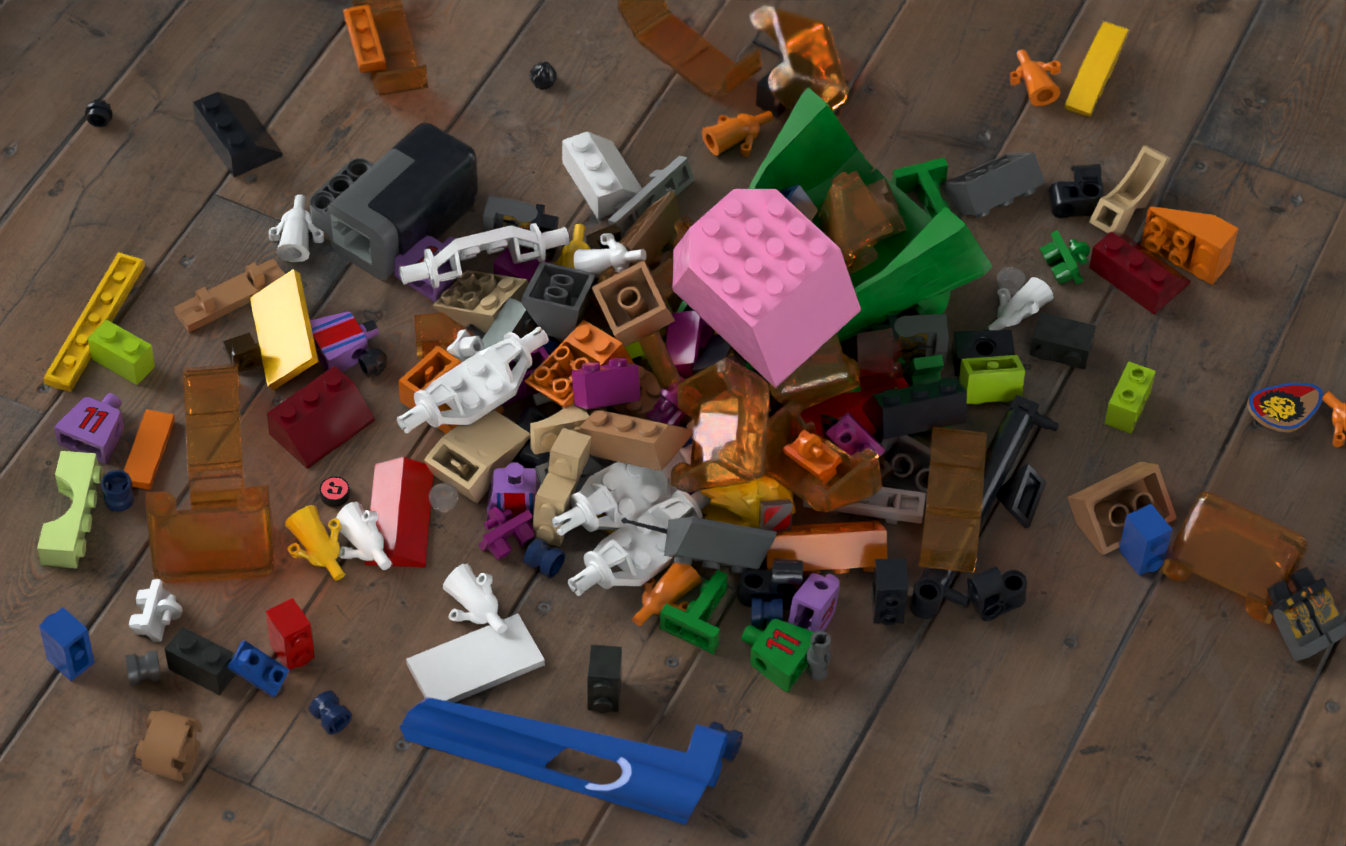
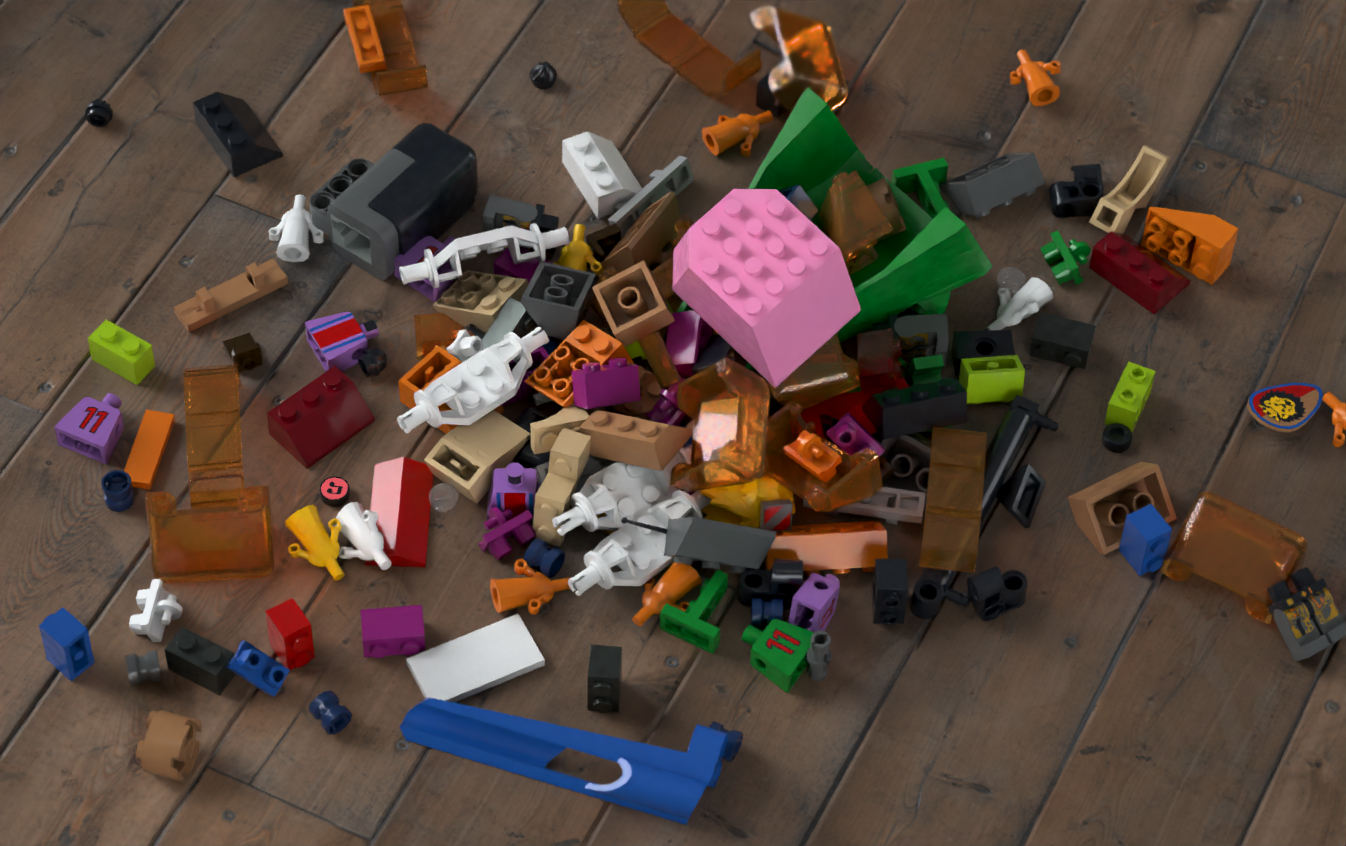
yellowish green arch [37,451,103,569] -> none
yellow tile [43,252,145,392] -> none
yellow tile [250,269,318,390] -> none
white piece [443,564,508,634] -> none
white piece [574,233,647,278] -> none
yellow slope [1065,21,1129,117] -> none
none -> magenta brick [360,605,426,658]
none -> orange piece [490,559,571,615]
none -> black tile [1102,423,1132,453]

